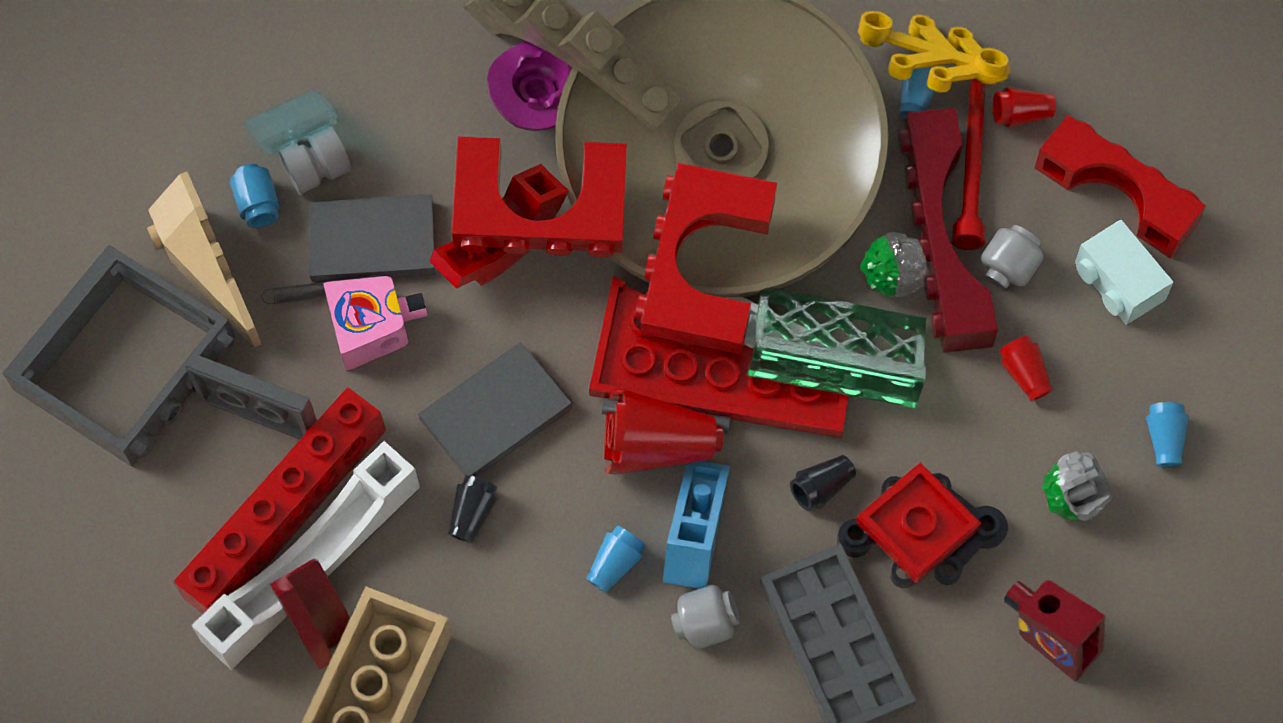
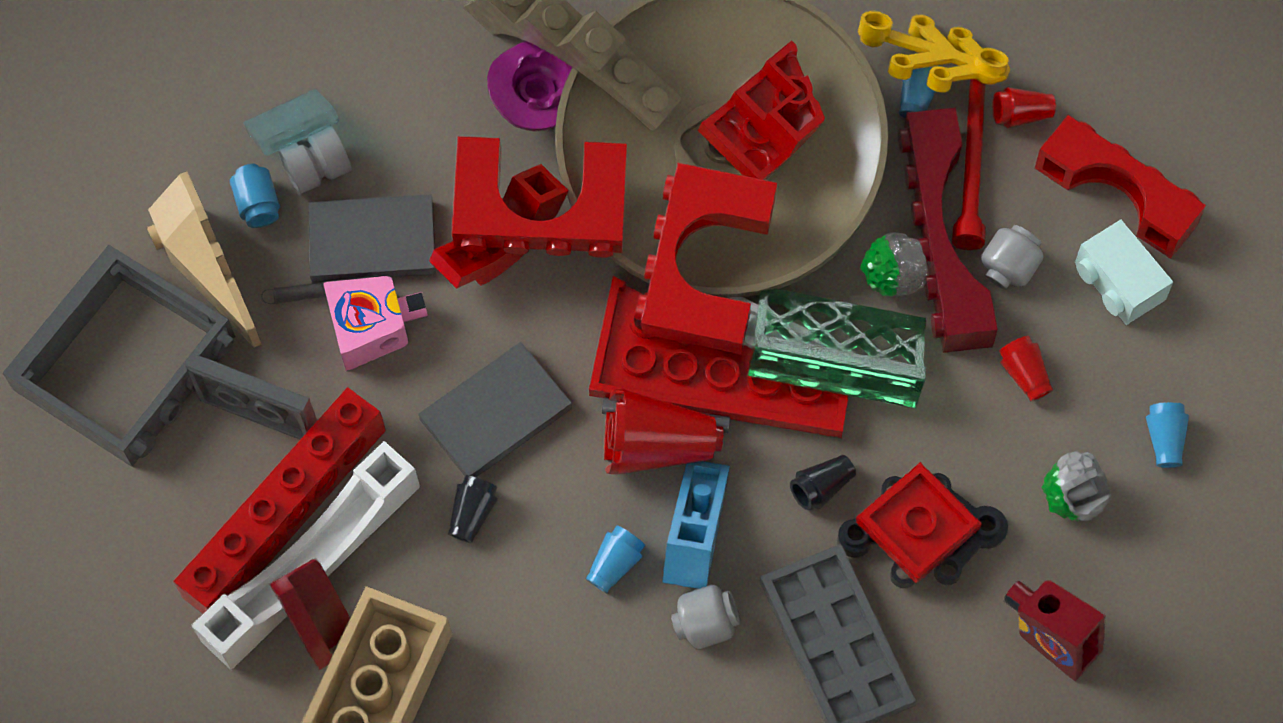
none -> red slope [698,40,825,180]

